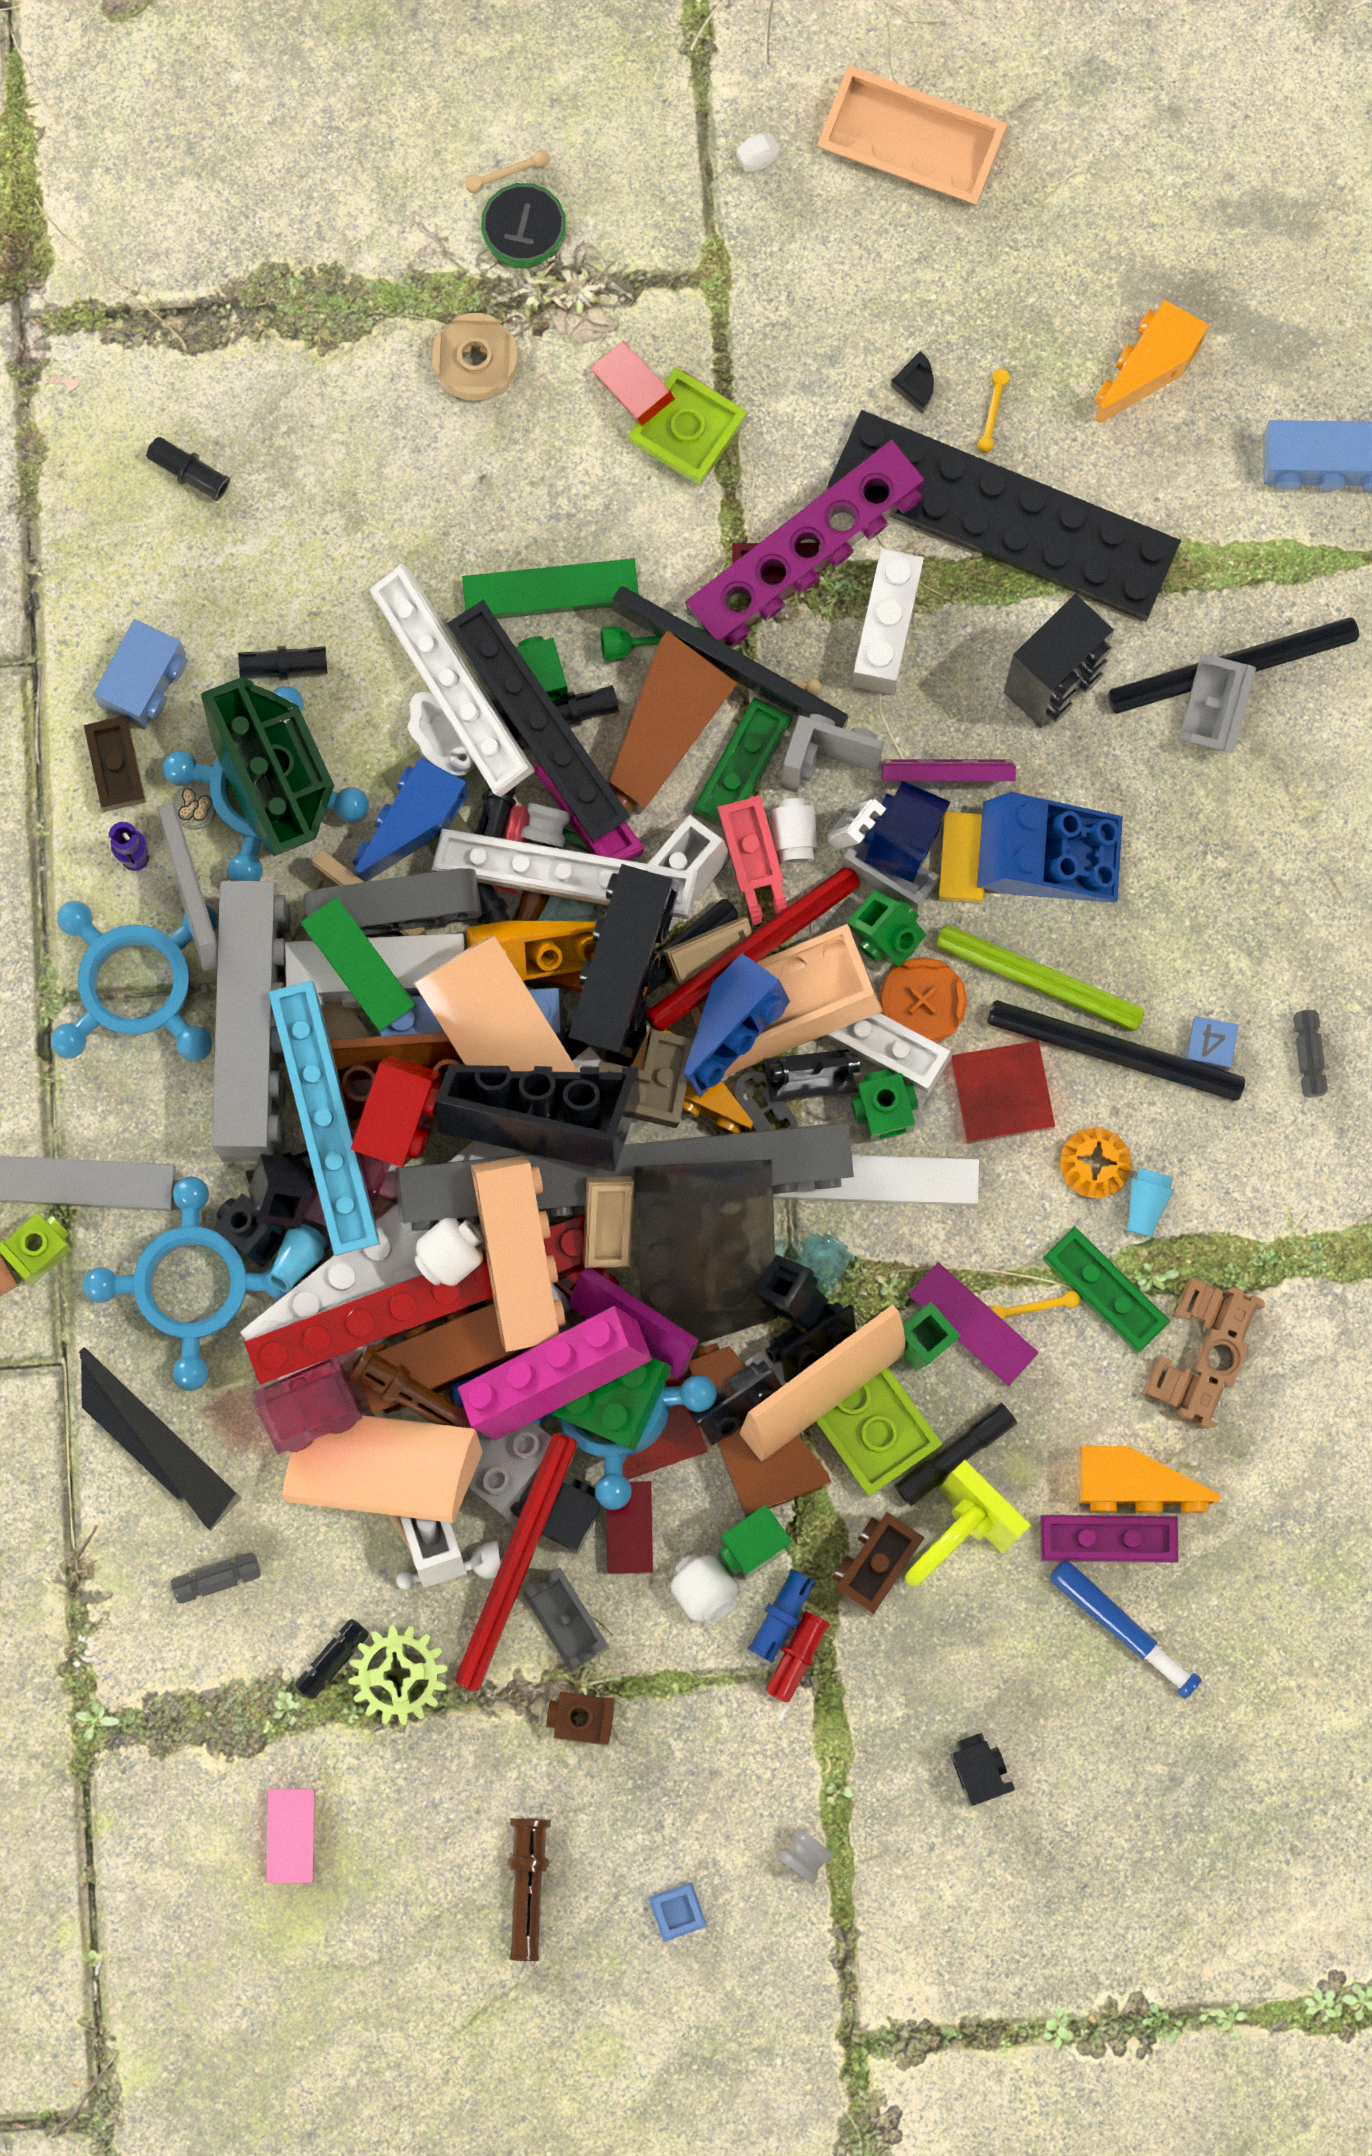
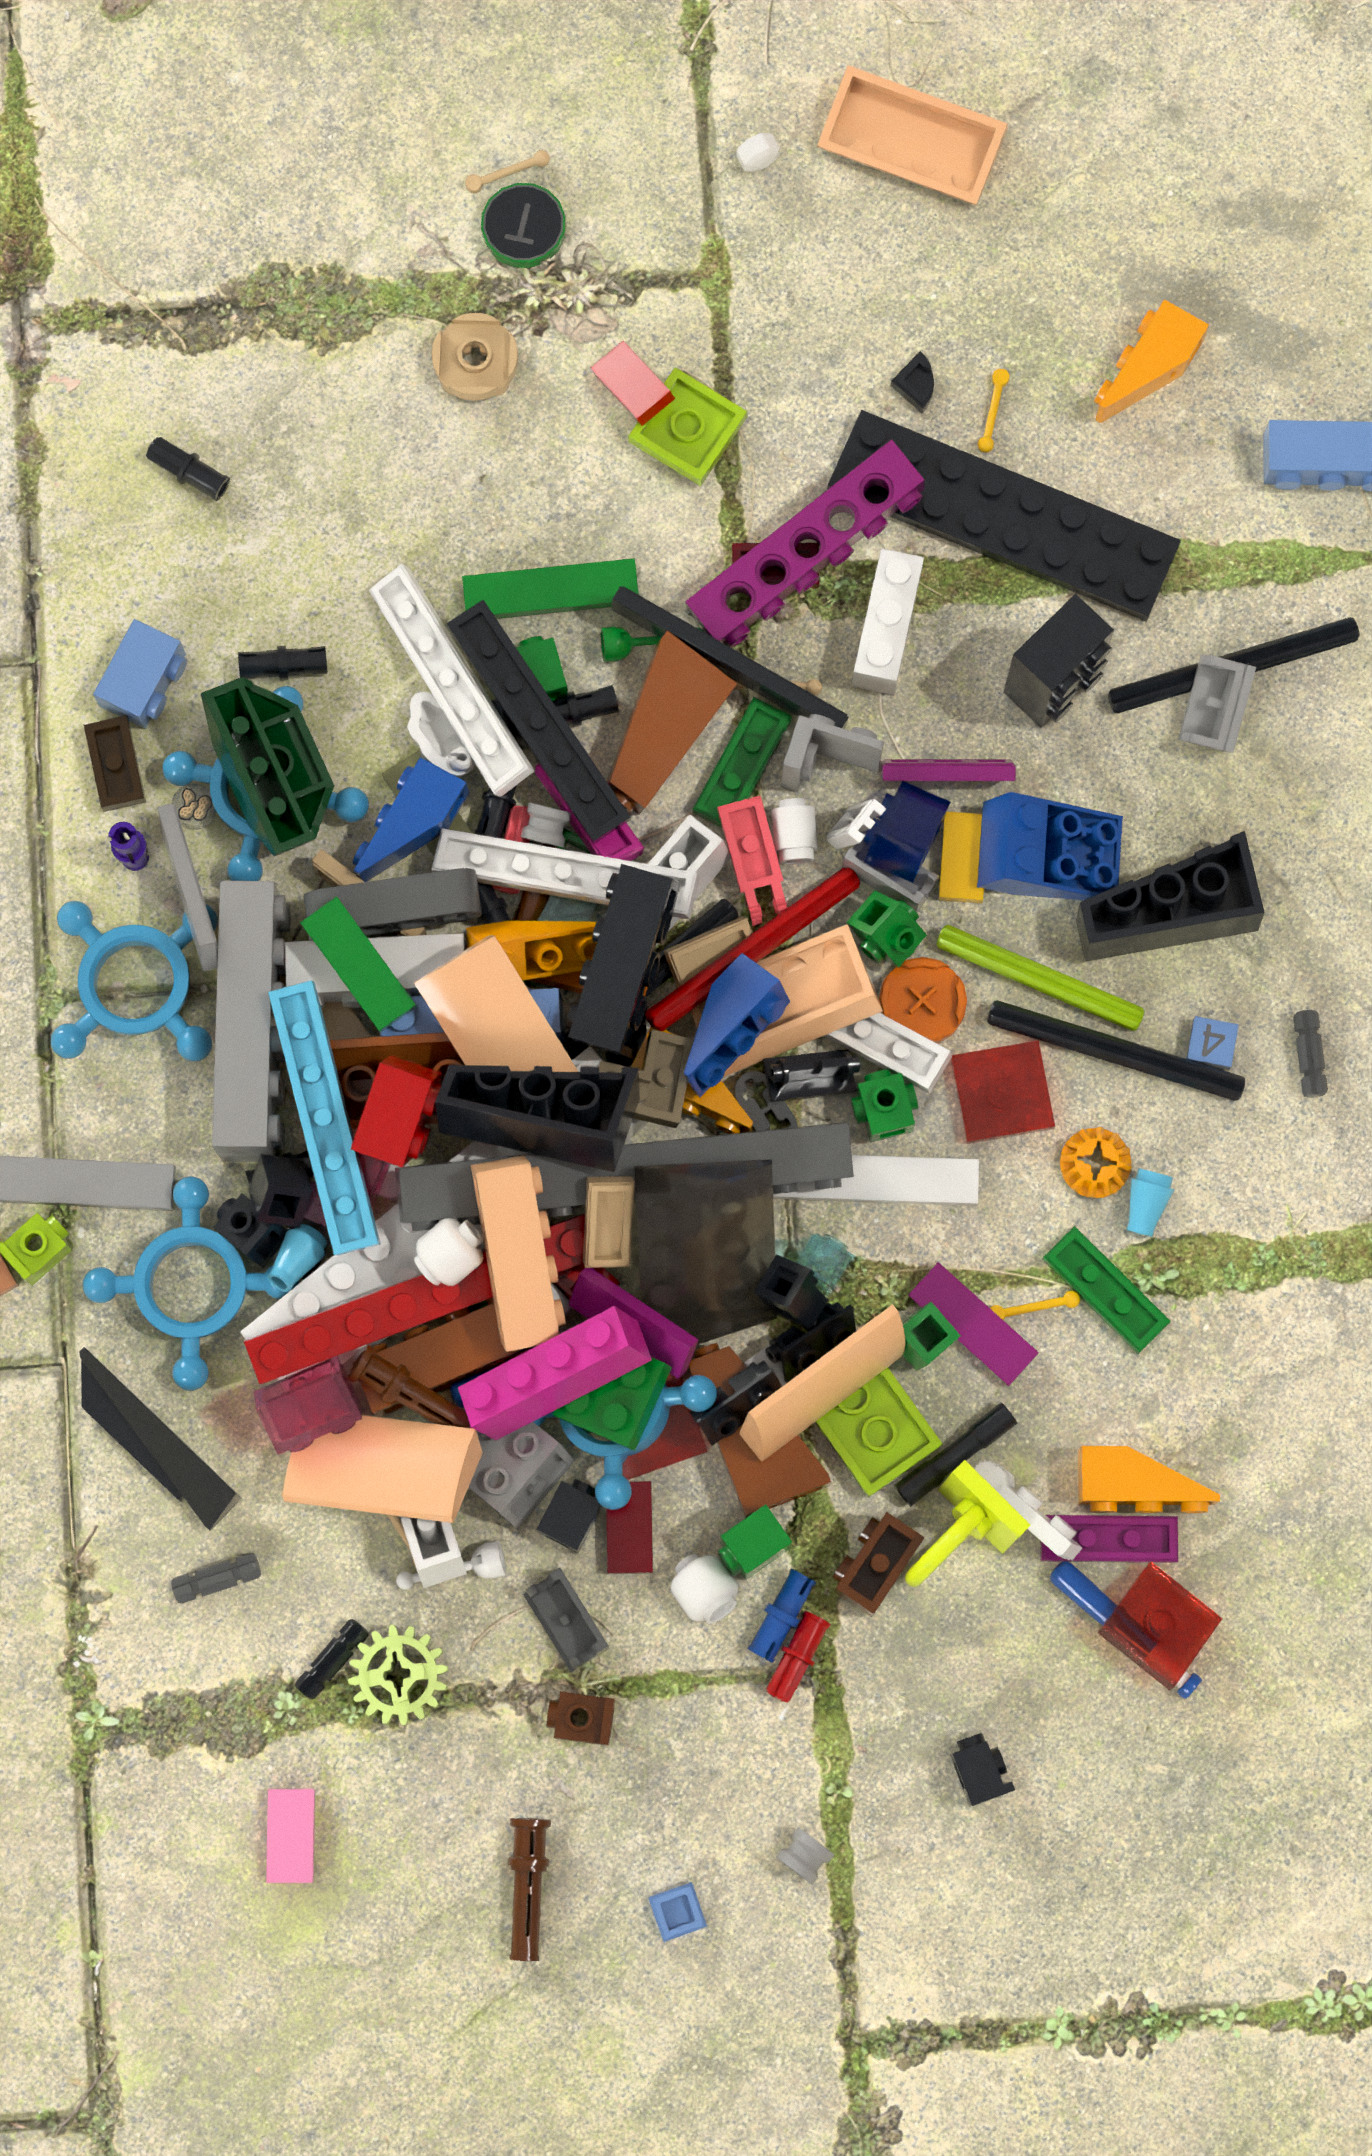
red axle [455,1432,578,1691] -> none
medium nougat piece [1141,1278,1265,1429] -> none
none -> white hinge [975,1460,1082,1560]
none -> black wedge [1076,831,1265,962]
none -> clear red tile [1097,1561,1223,1691]

